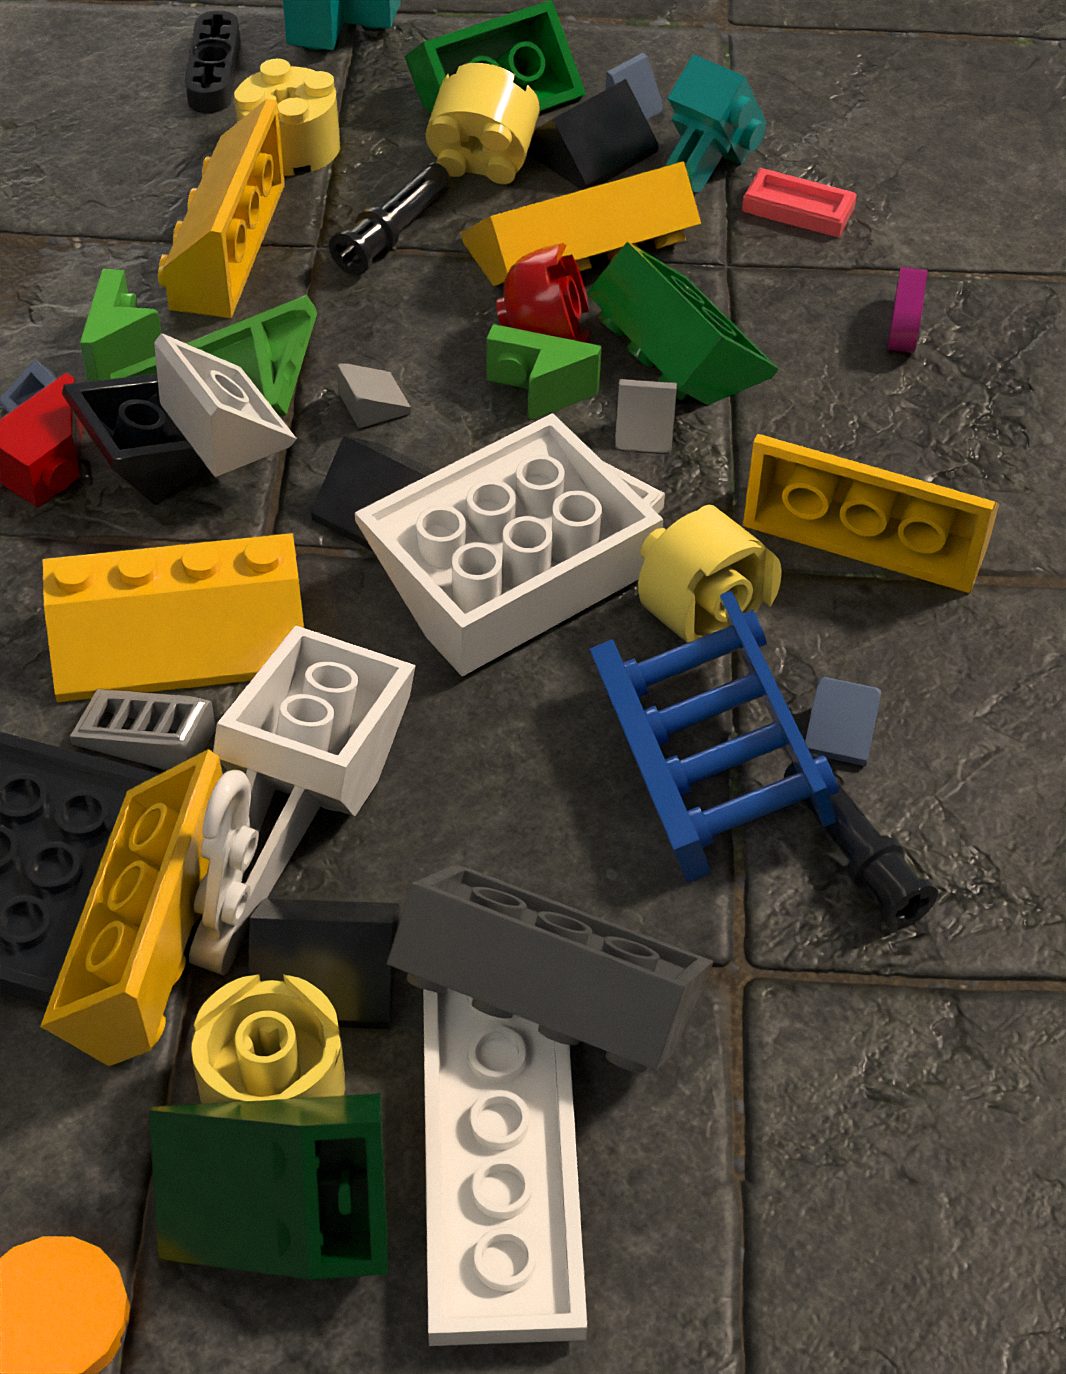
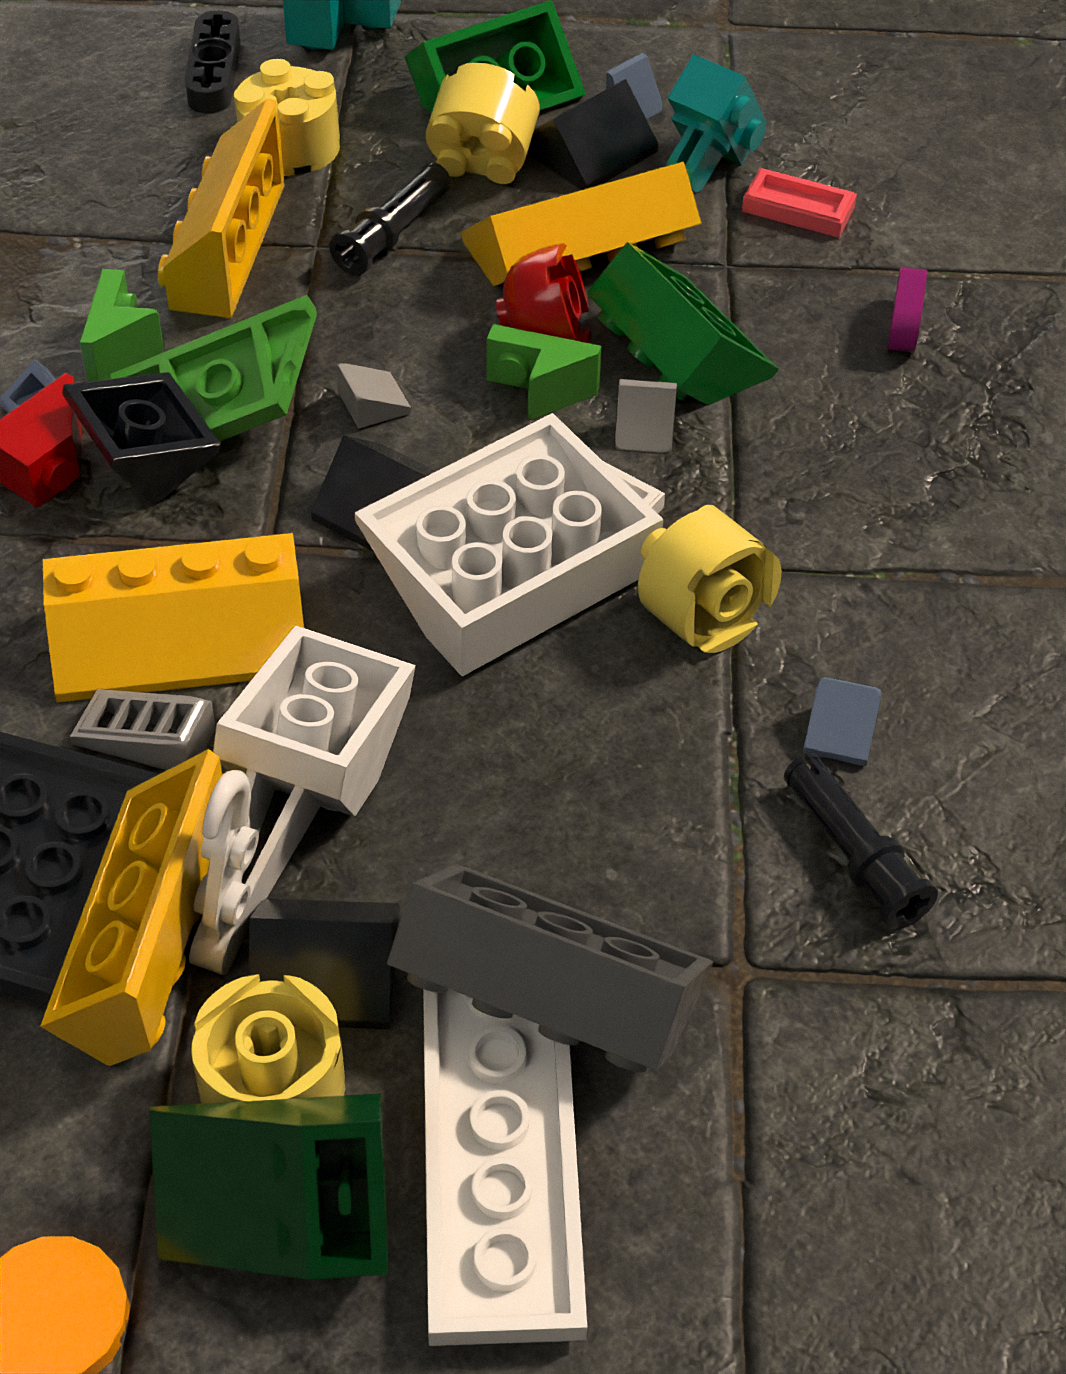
white slope [154,333,297,477] -> none
blue fence [590,591,839,883] -> none
yellow slope [743,434,999,594] -> none

